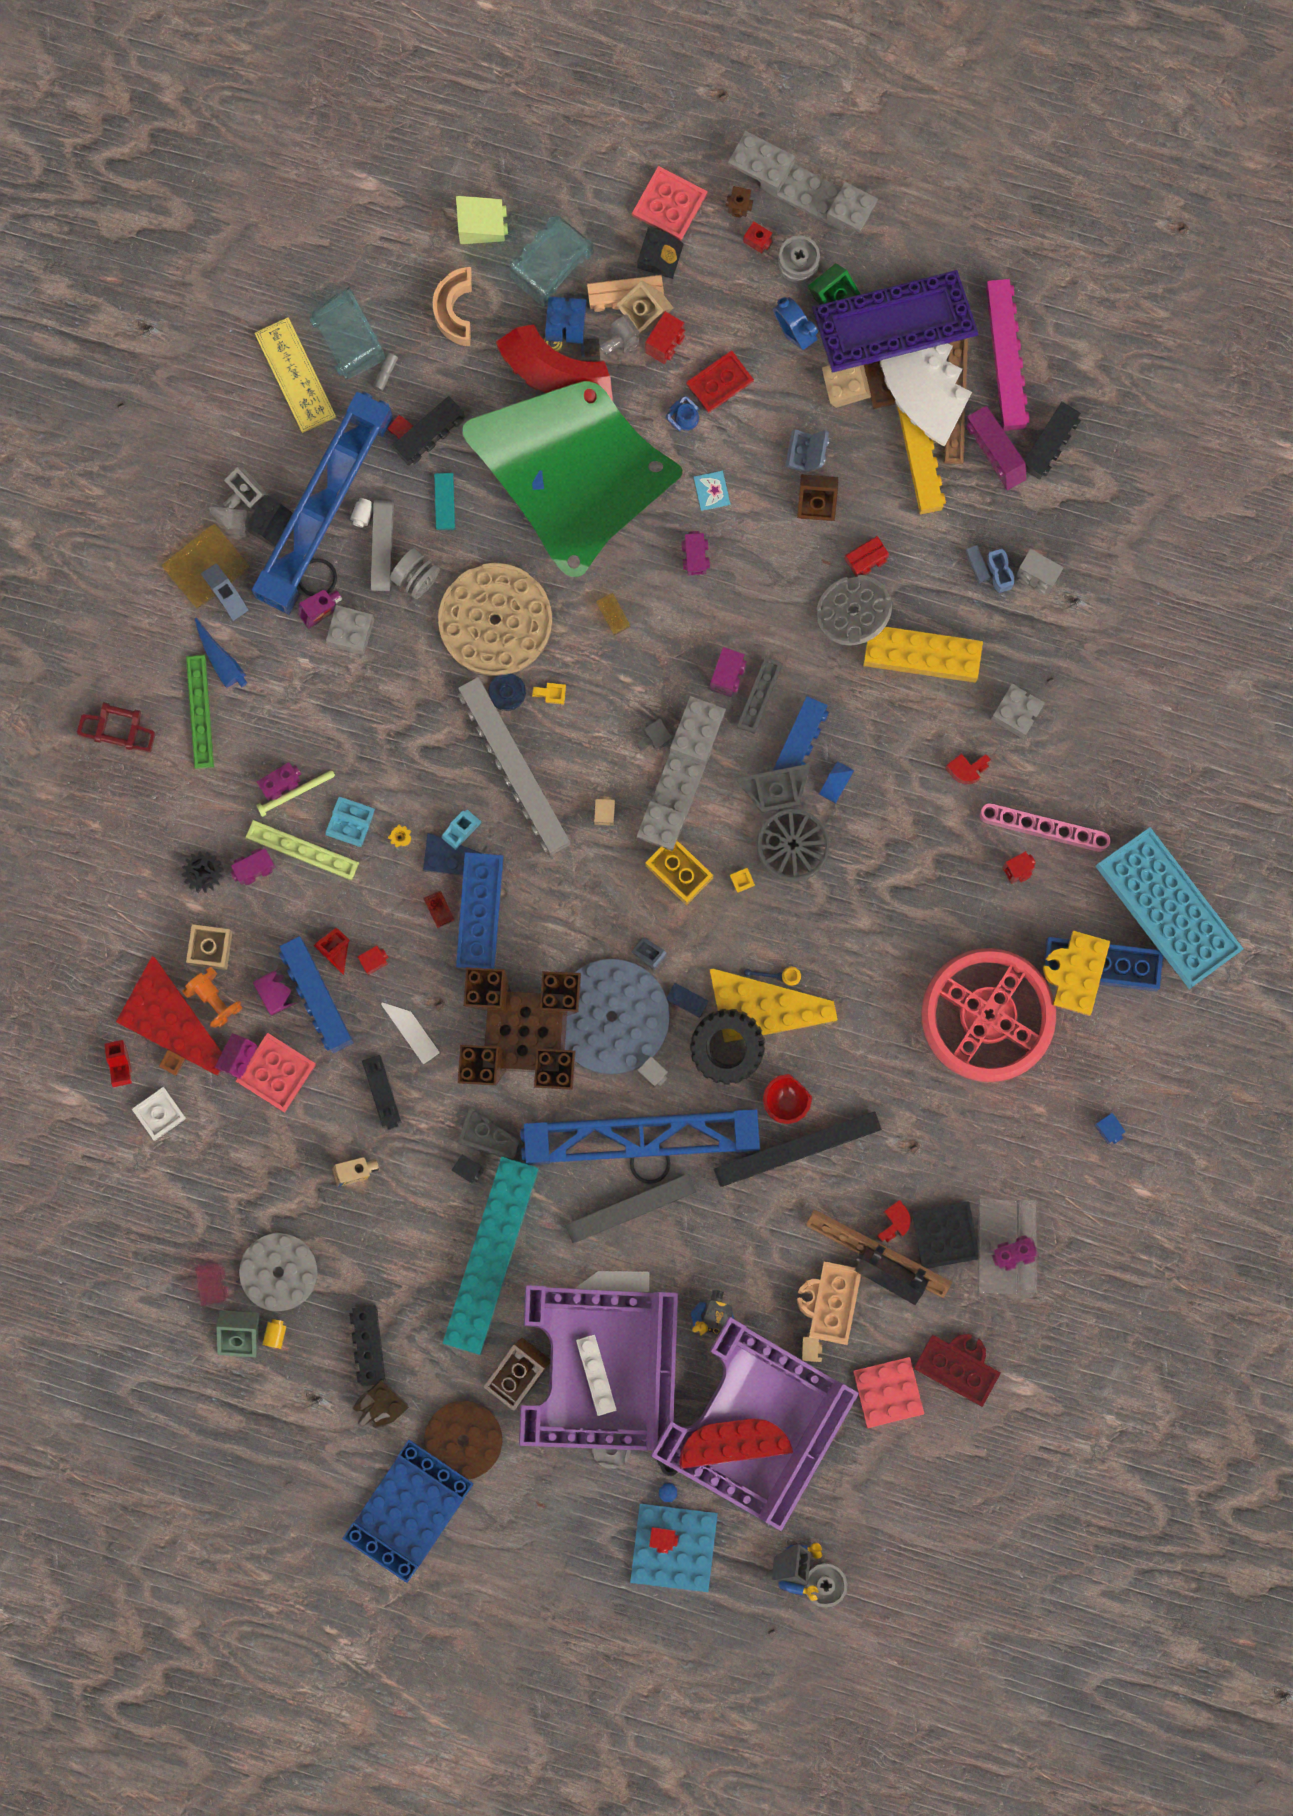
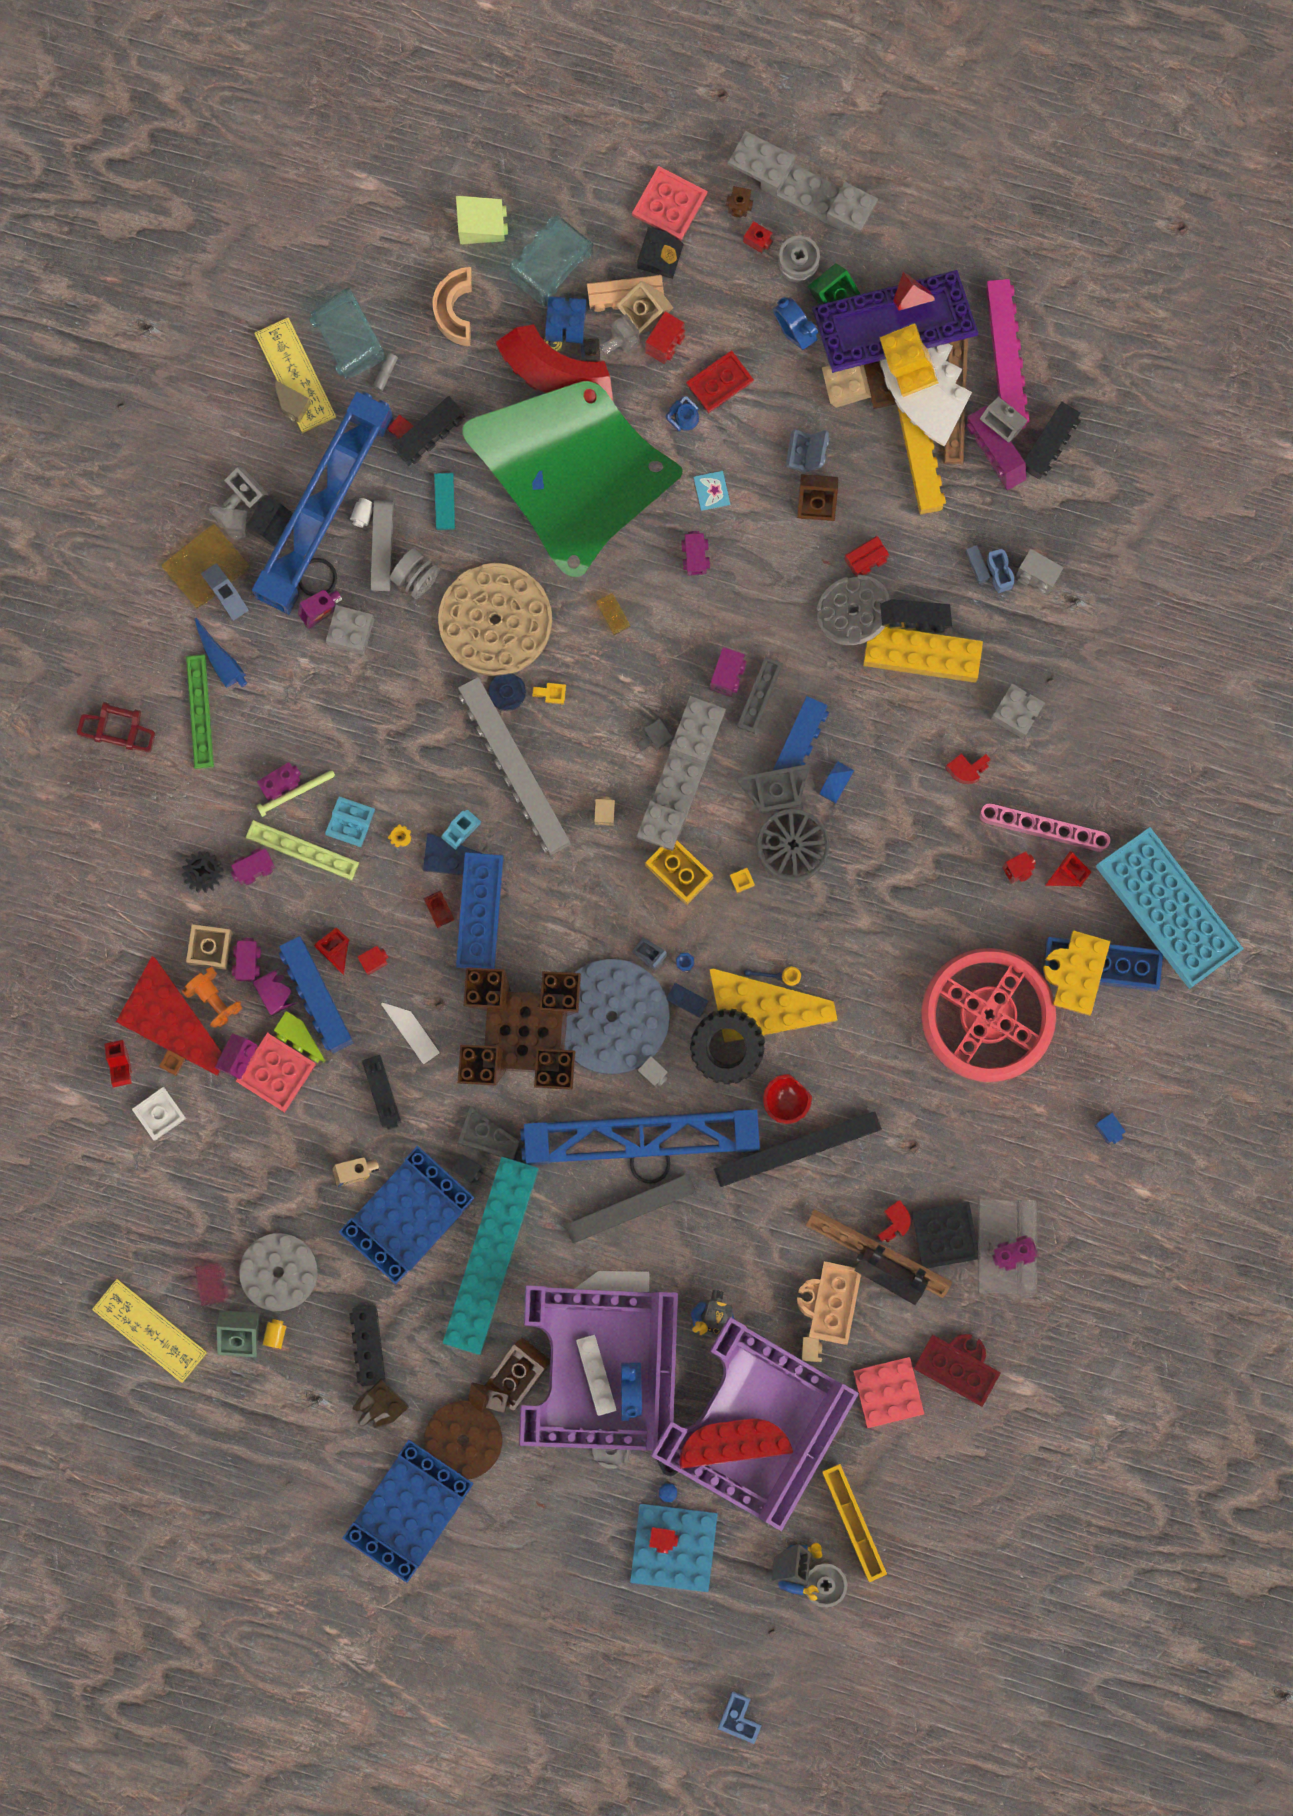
none -> light yellow tile [92,1279,207,1383]
none -> magenta brick [232,938,261,982]
none -> lime slope [274,1011,326,1063]
none -> dark tan slope [275,380,311,423]
none -> blue slope [339,1145,475,1285]
none -> reddish brown slope [468,1382,510,1413]
none -> blue piece [621,1362,642,1421]
none -> blue tile [676,952,694,972]
none -> medium blue brick [717,1691,762,1744]
none -> yellow brick [821,1464,887,1582]
none -> yellow bracket [879,323,939,397]
none -> black brick [880,599,952,633]
none -> red slope [893,272,935,310]
none -> light grey brick [980,396,1028,442]
none -> red slope [1045,851,1091,887]

